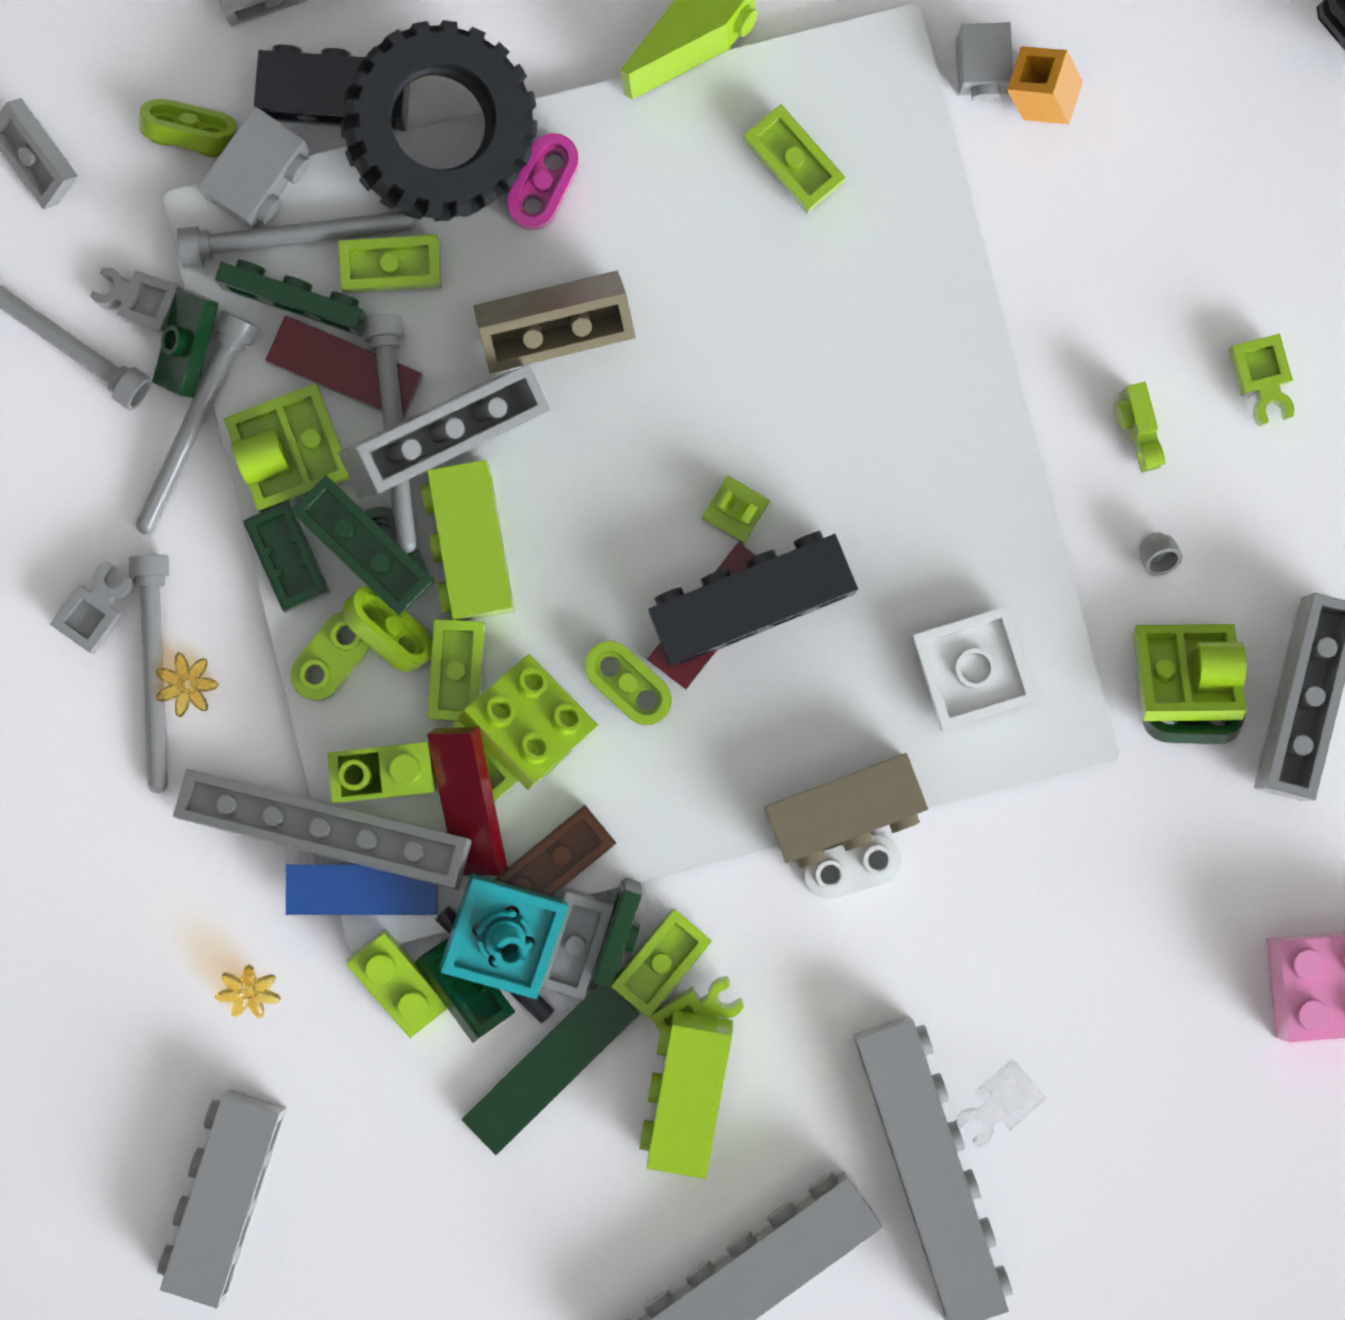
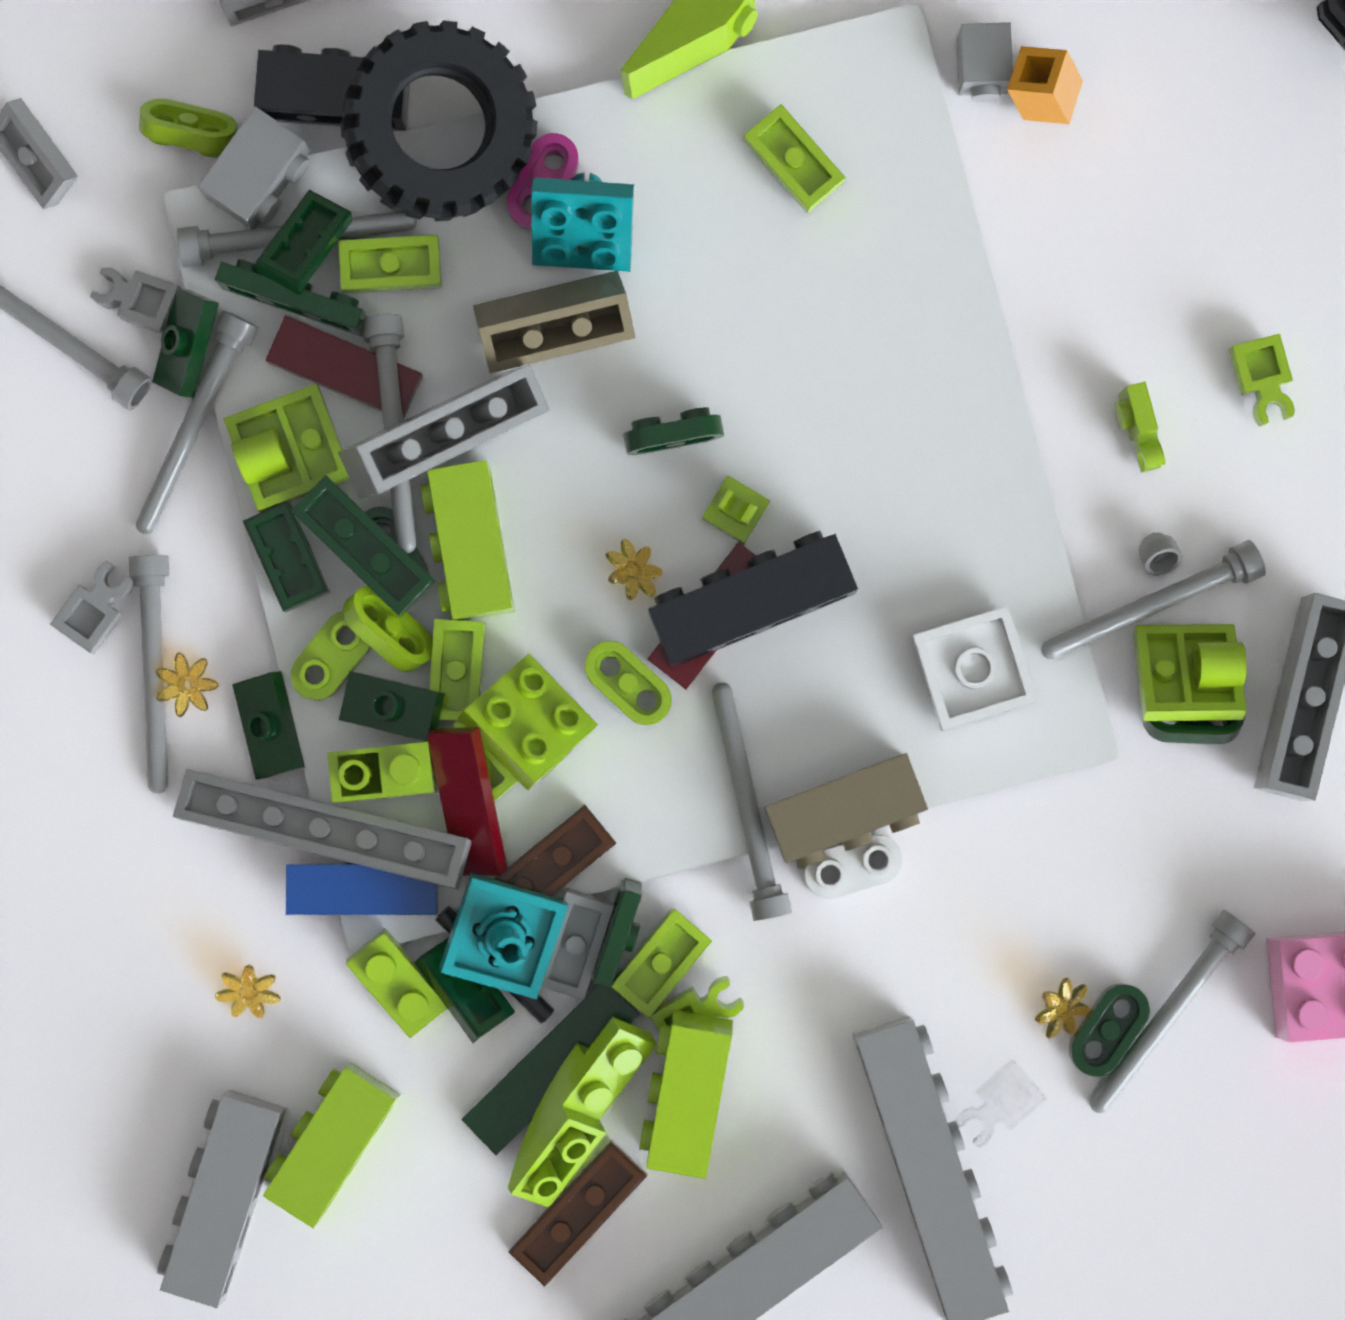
none -> dark green plate [232,671,305,780]
none -> dark green plate [255,189,352,294]
none -> lime brick [263,1063,401,1229]
none -> dark green plate [339,671,445,742]
none -> lime slope [508,1017,657,1208]
none -> reddish brown tile [508,1139,648,1287]
none -> teal plate [532,173,634,272]
none -> clear yellow plant [605,538,663,600]
none -> dark green plate [623,407,724,455]
none -> light grey piece [712,683,792,921]
none -> clear yellow plant [1035,977,1090,1039]
none -> light grey piece [1041,540,1266,659]
none -> dark green plate [1069,983,1150,1077]
none -> light grey piece [1090,909,1256,1114]

